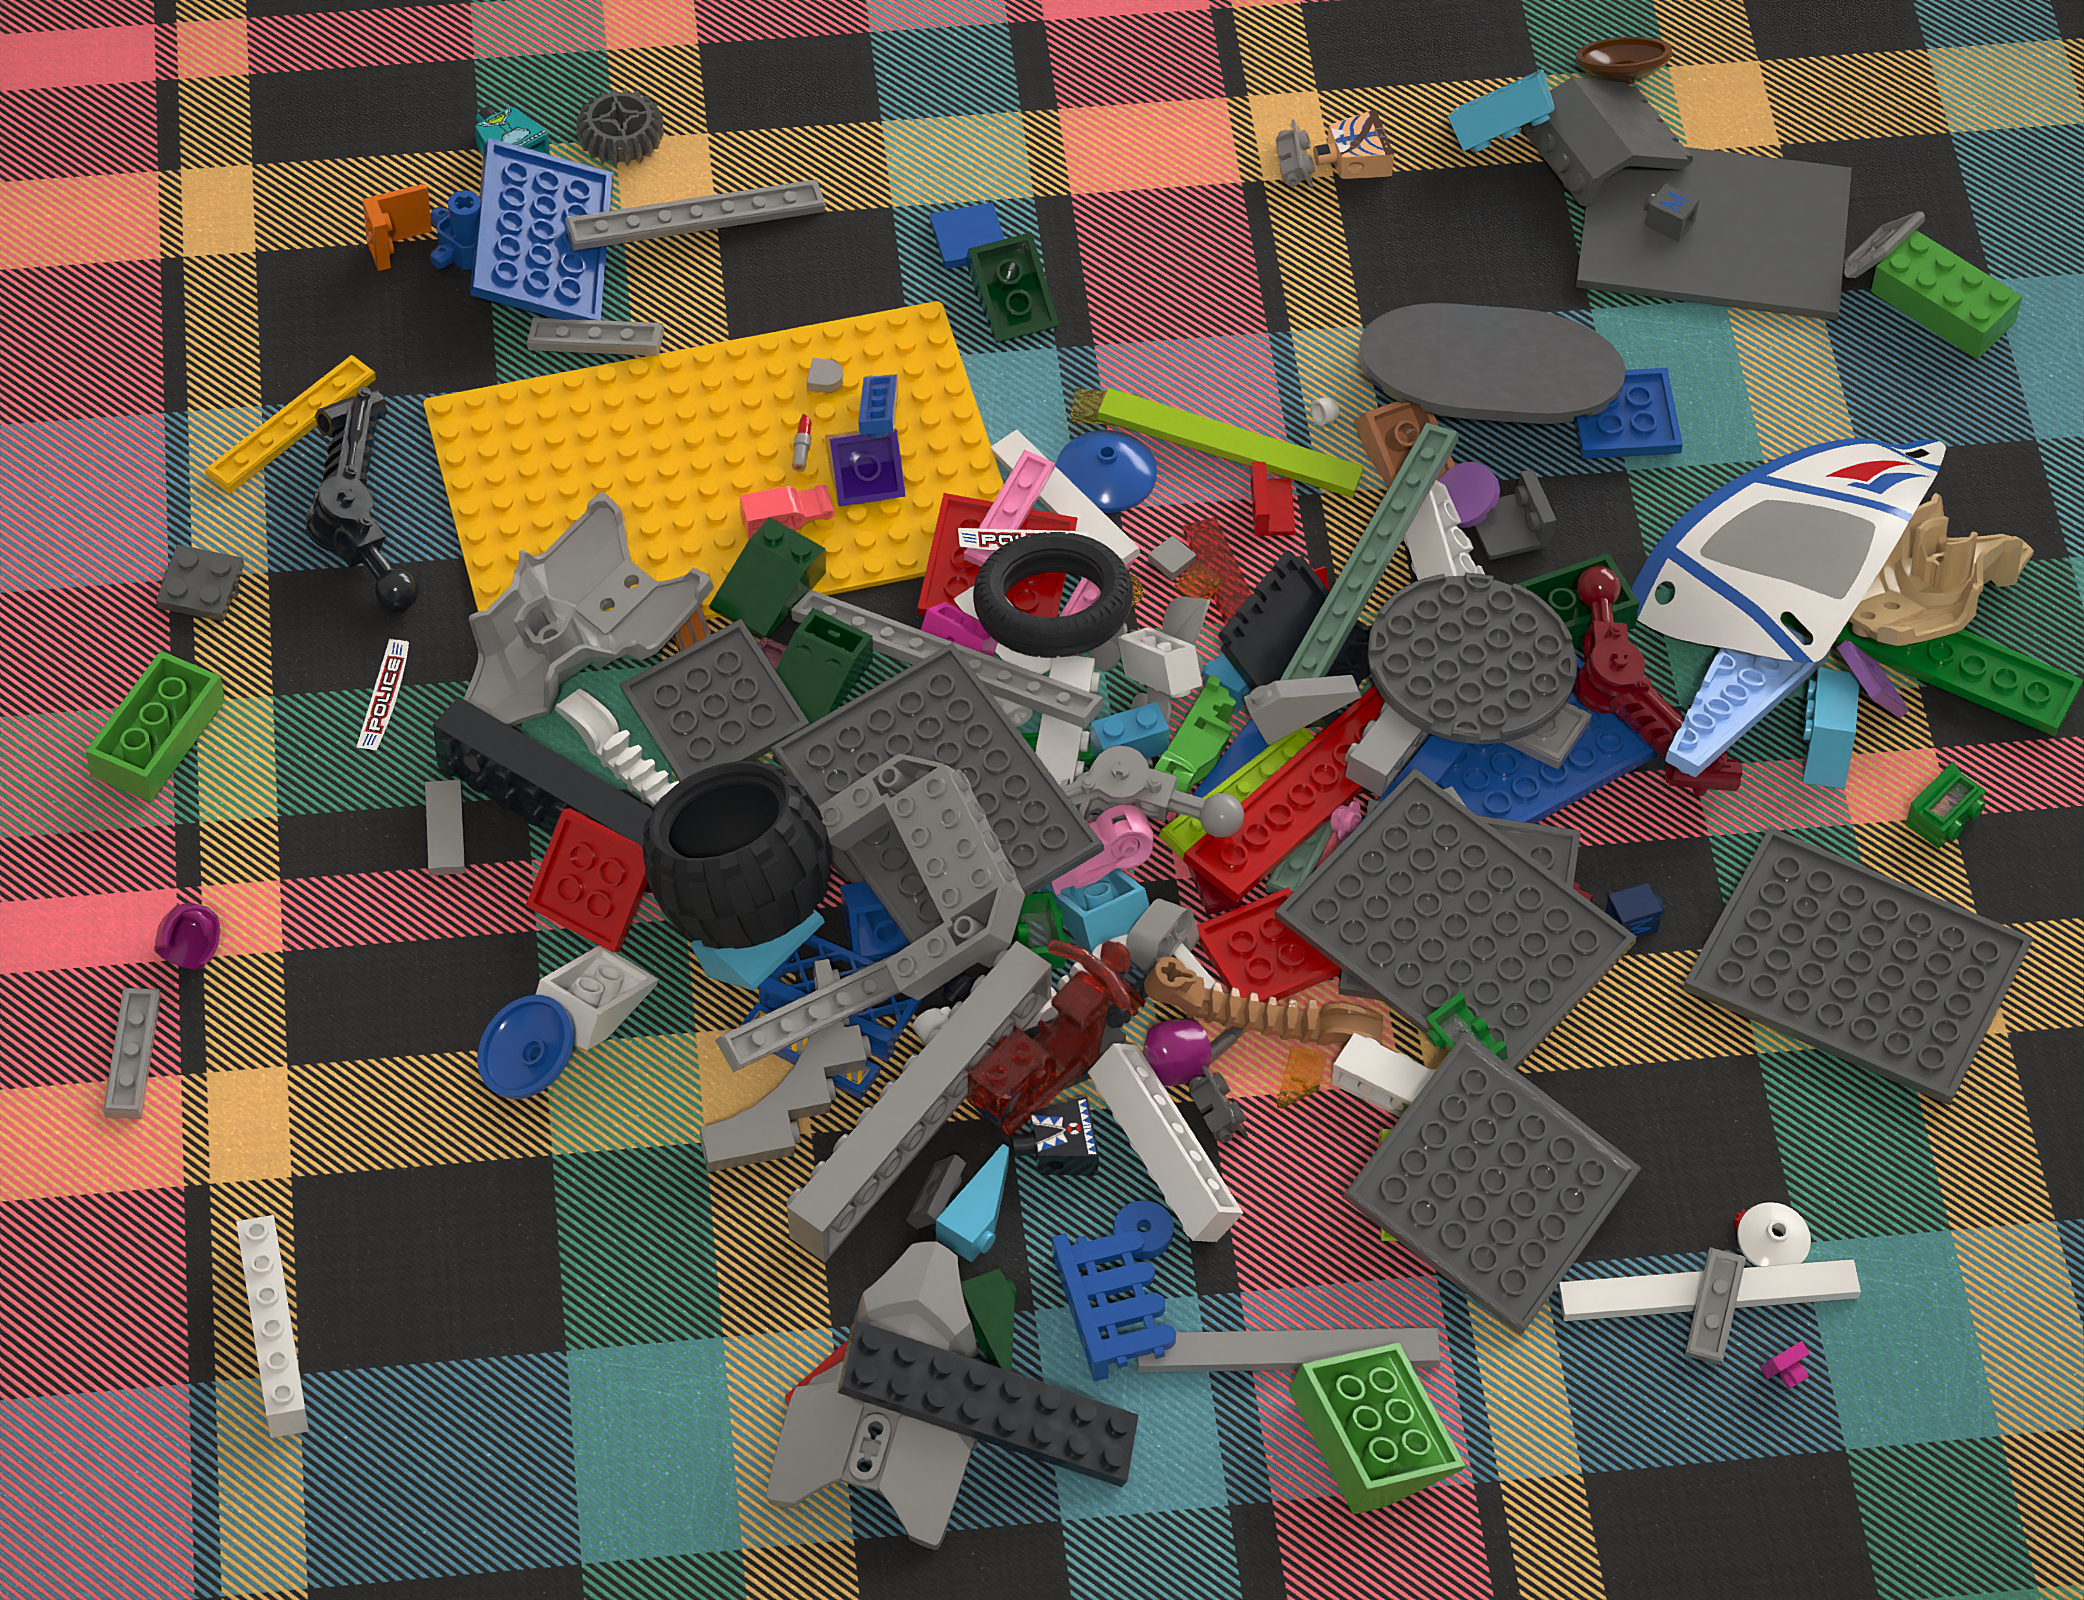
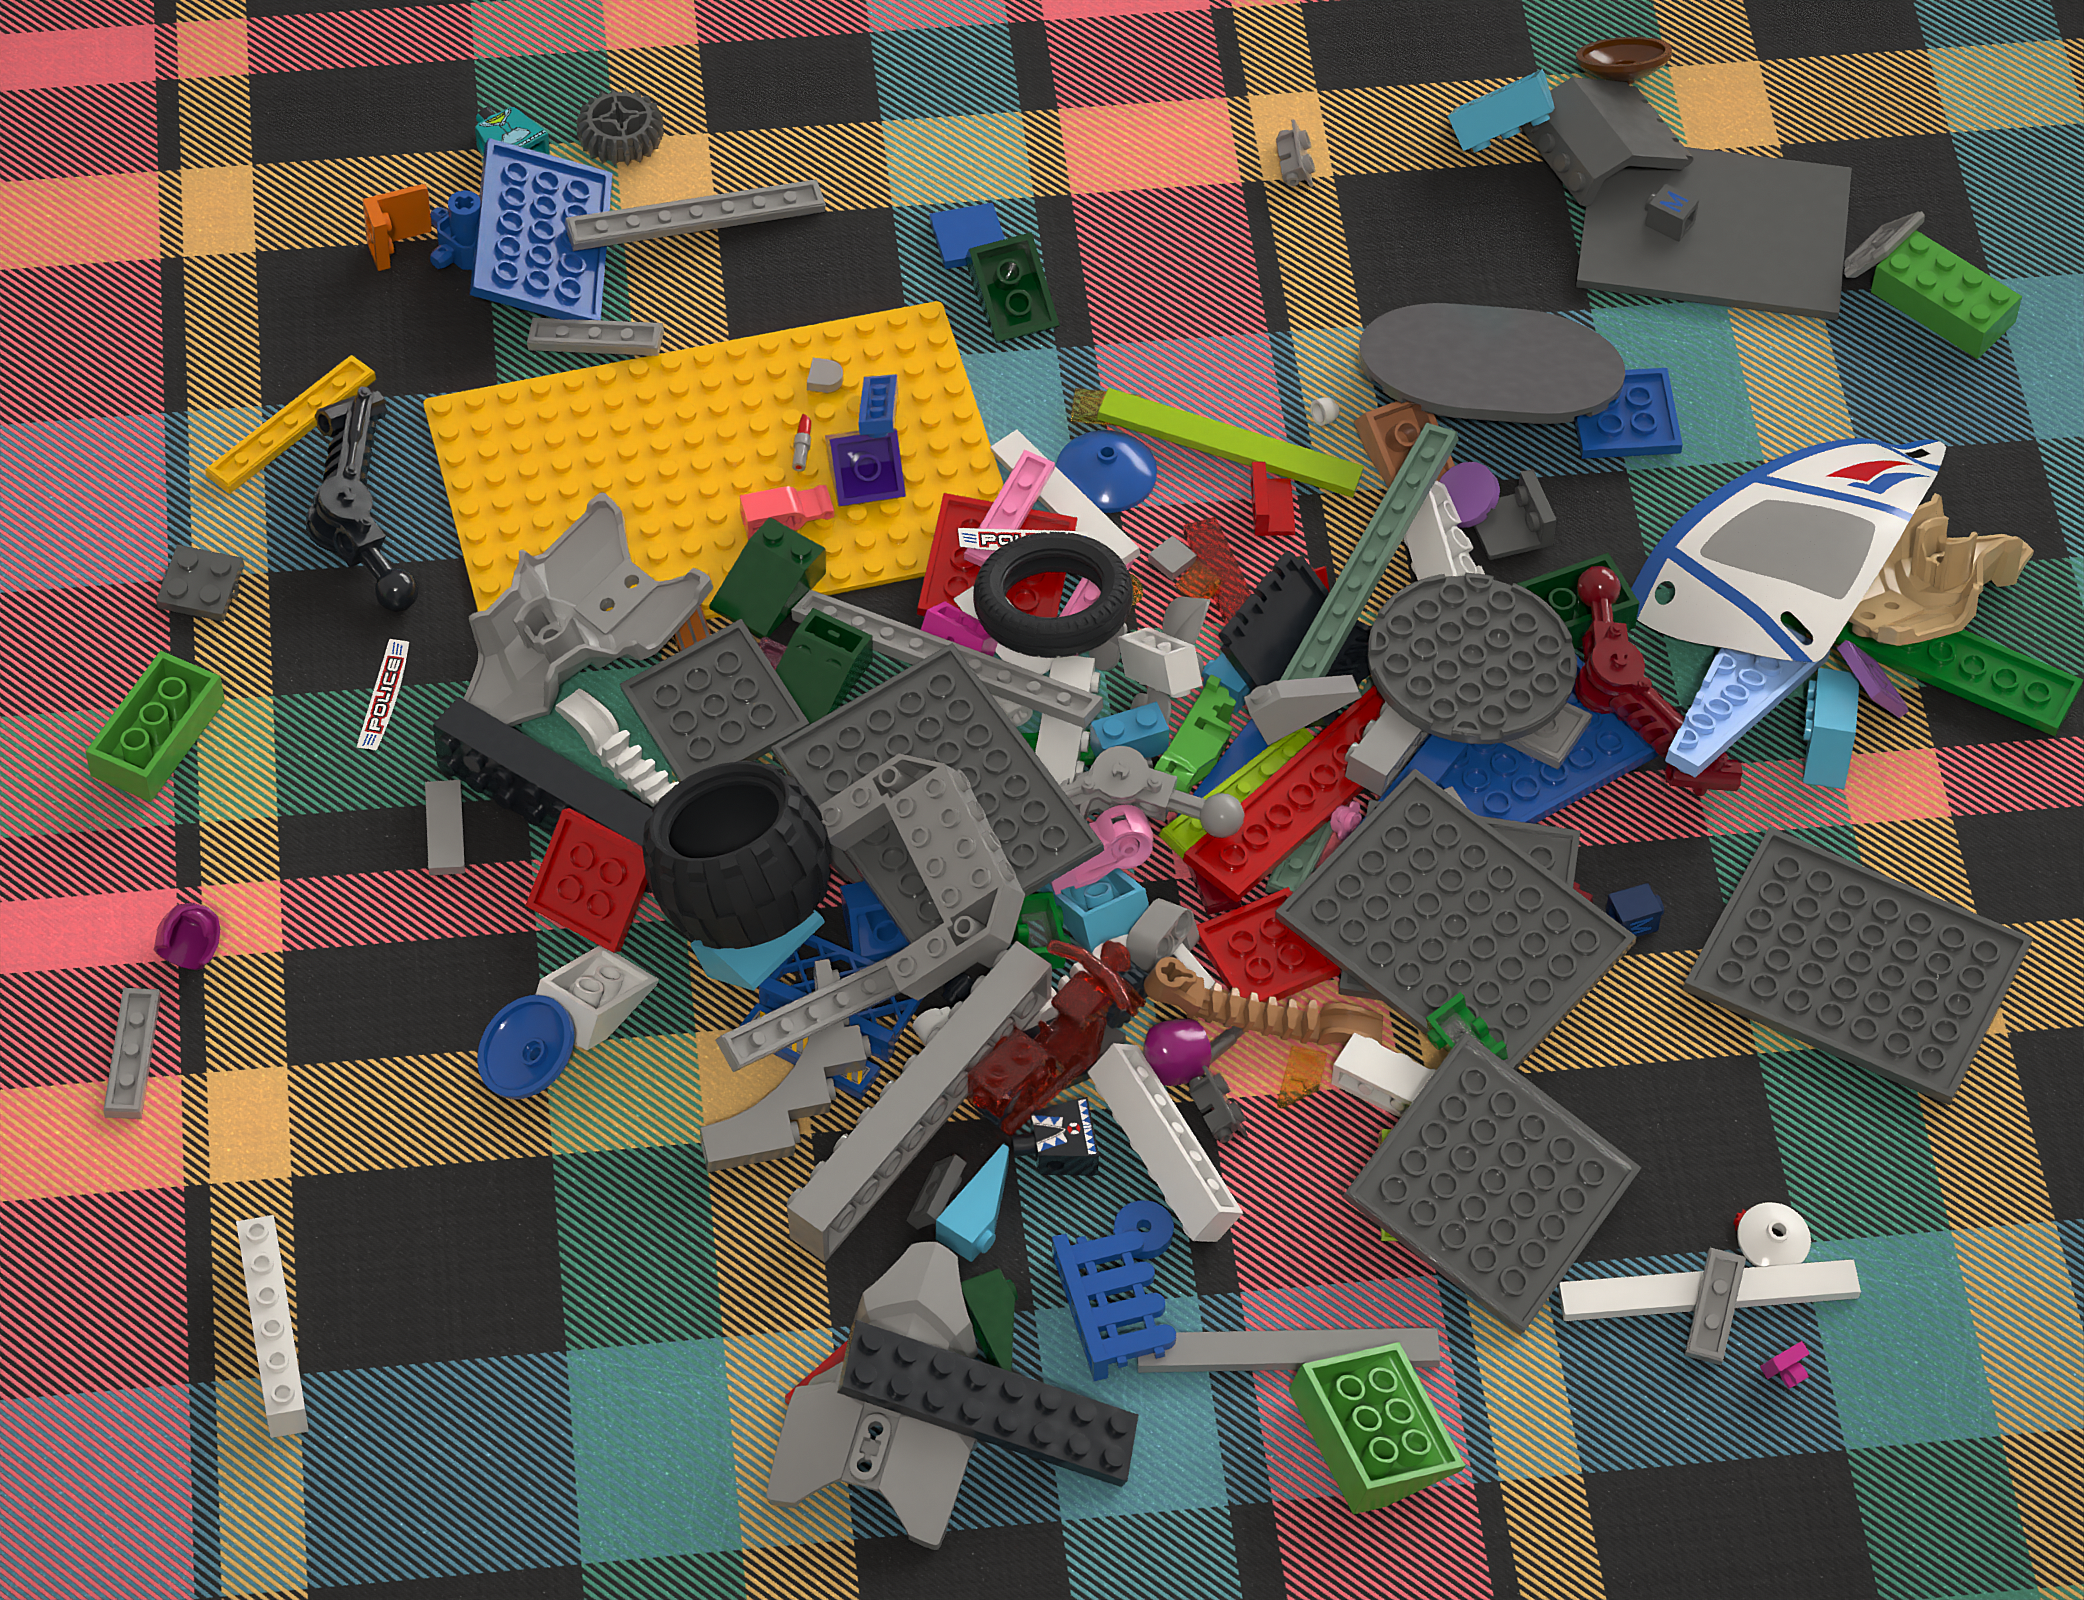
light nougat torso [1313,110,1394,179] -> none
green window [1905,761,1986,849] -> none

